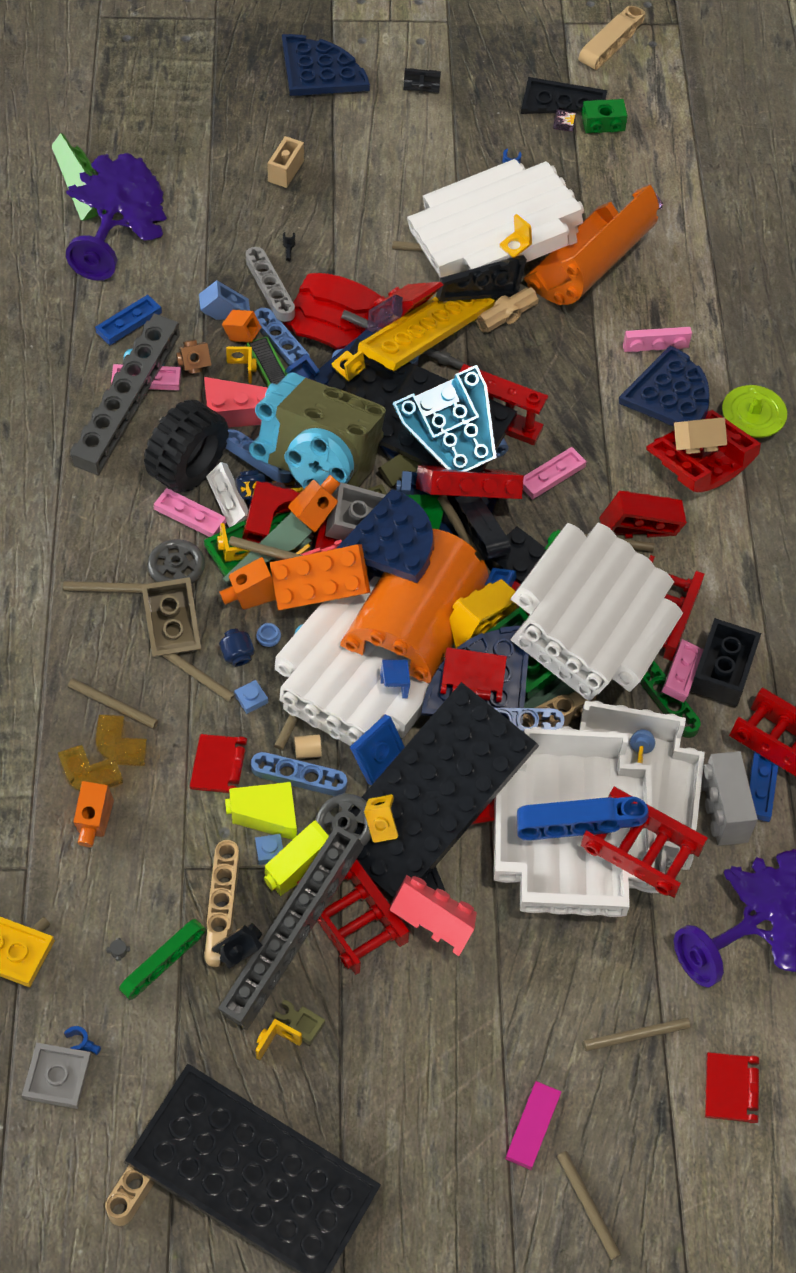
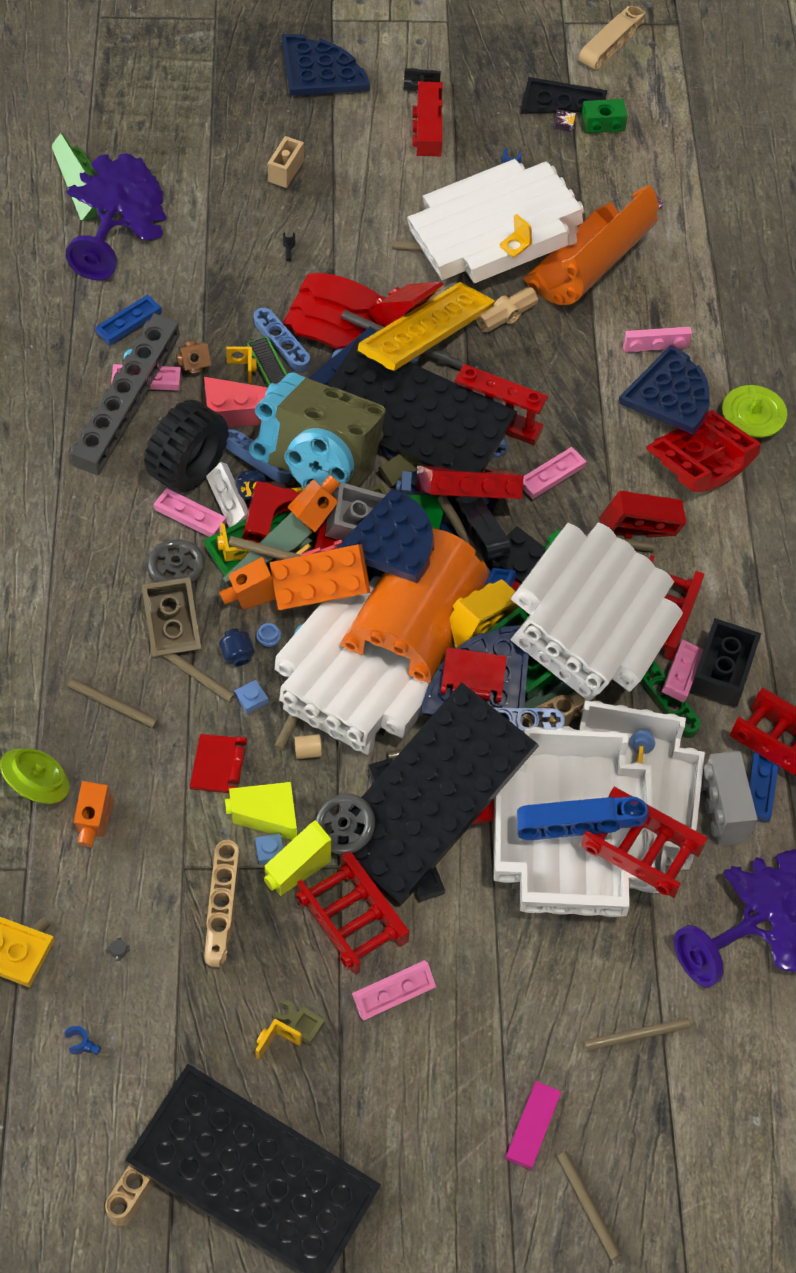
light grey plate [22,1043,92,1109] -> none
clear yellow plate [58,745,123,791] -> none
dark tan bar [63,581,143,593] -> none
clear yellow plate [96,715,147,766] -> none
green beam [119,919,206,1000] -> none
medium blue slope [199,280,250,320] -> none
black hips [212,923,263,969] -> none
dark grey brick [218,825,364,1030] -> none
orange brick [222,310,262,343] -> none
light grey beam [245,247,295,322] -> none
medium blue beam [251,752,347,796] -> none
blue panel [285,353,320,378] -> none
yellow bracket [332,350,365,382] -> none
blue tile [350,714,405,785] -> none
yellow bracket [364,794,398,843] -> none
clear purple plate [367,294,403,333] -> none
blue panel [380,660,410,698] -> none
coral wedge [390,875,477,956] -> none
medium azure wedge [393,365,496,472] -> none
black wing [436,255,527,301] -> none
tan brick [674,417,727,454] -> none
red piece [705,1052,759,1123] -> none
none -> lime piece [0,748,70,804]
none -> bright pink plate [352,960,436,1021]
none -> red wedge [413,81,443,157]

